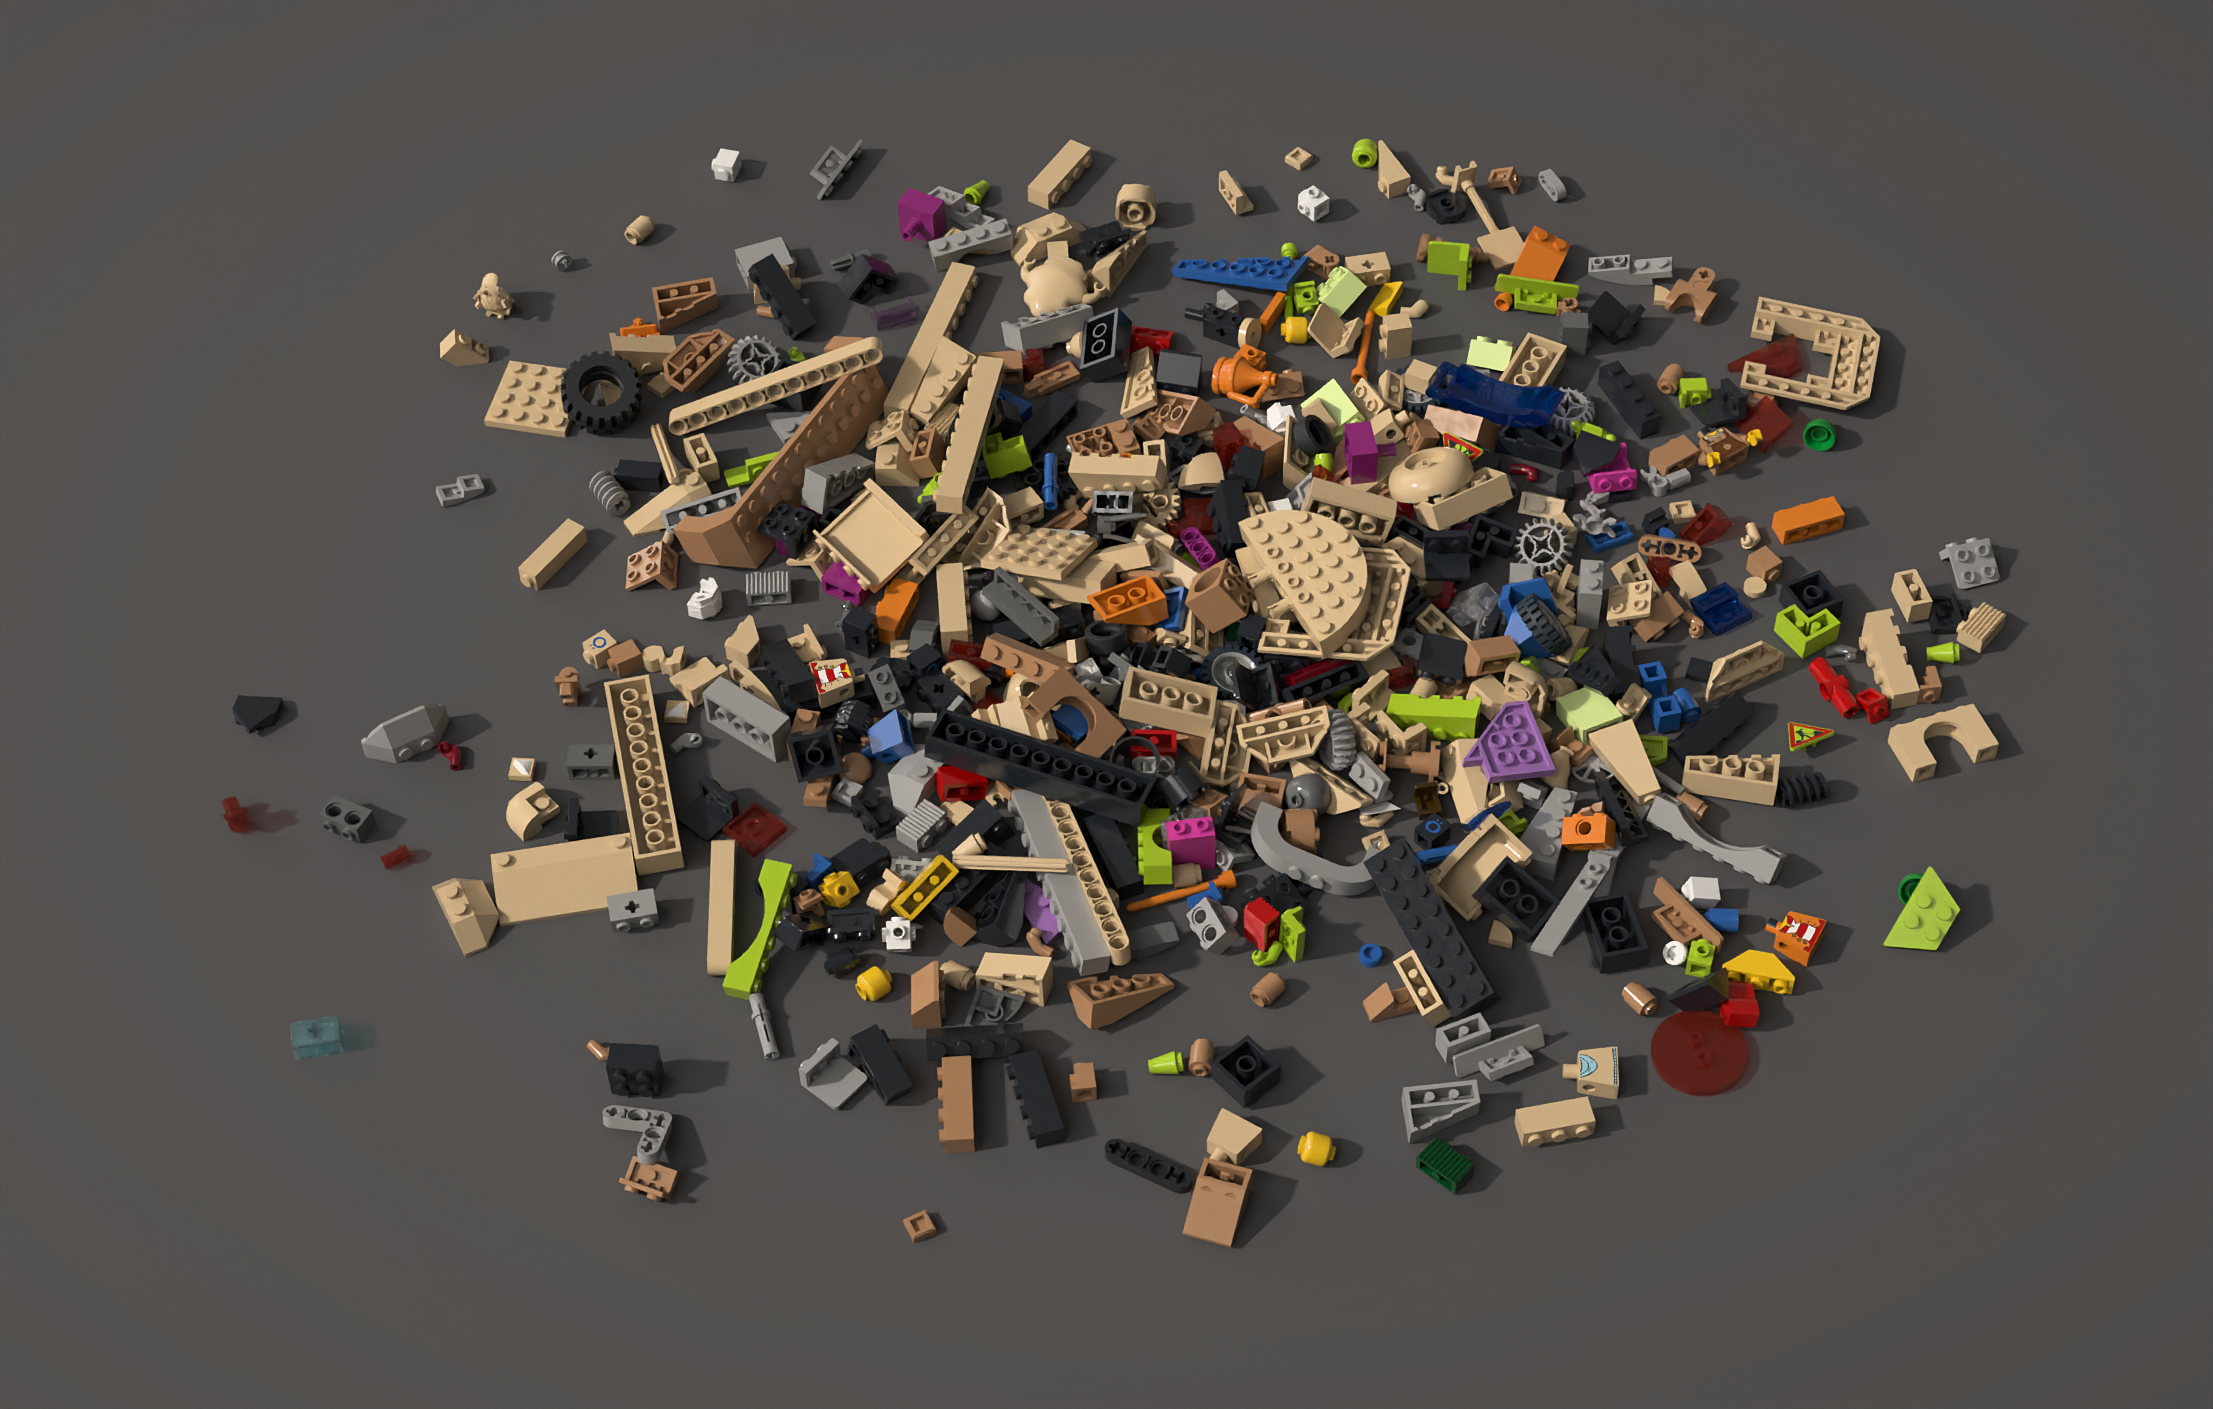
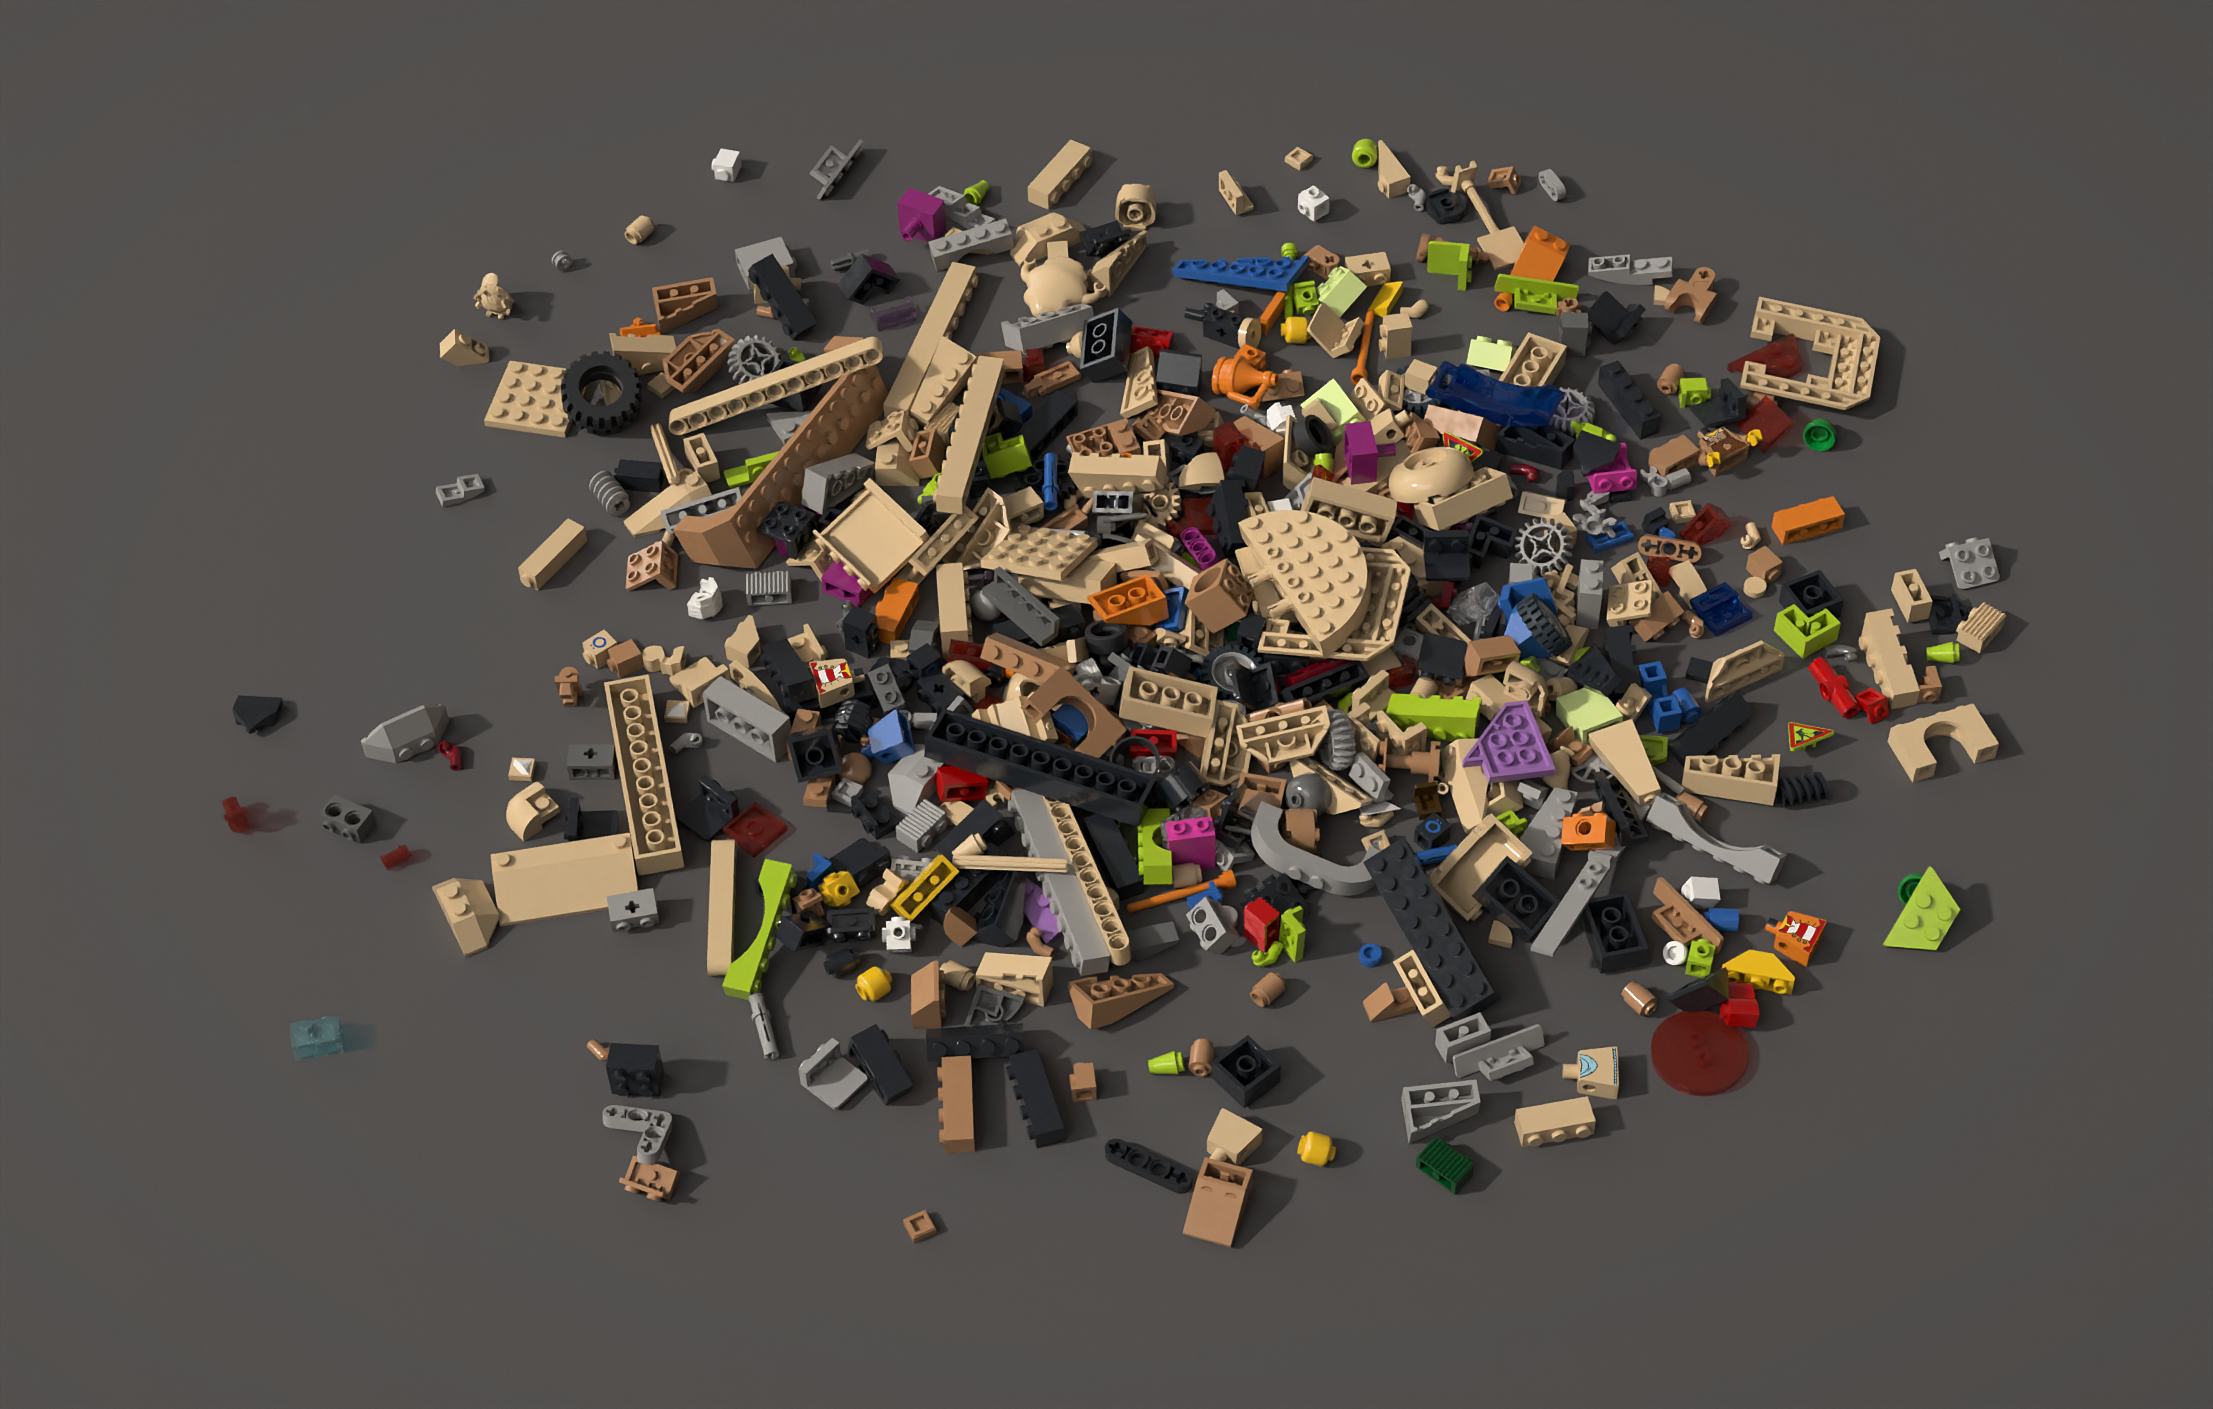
clear blue slope [1460,801,1512,832] -> none

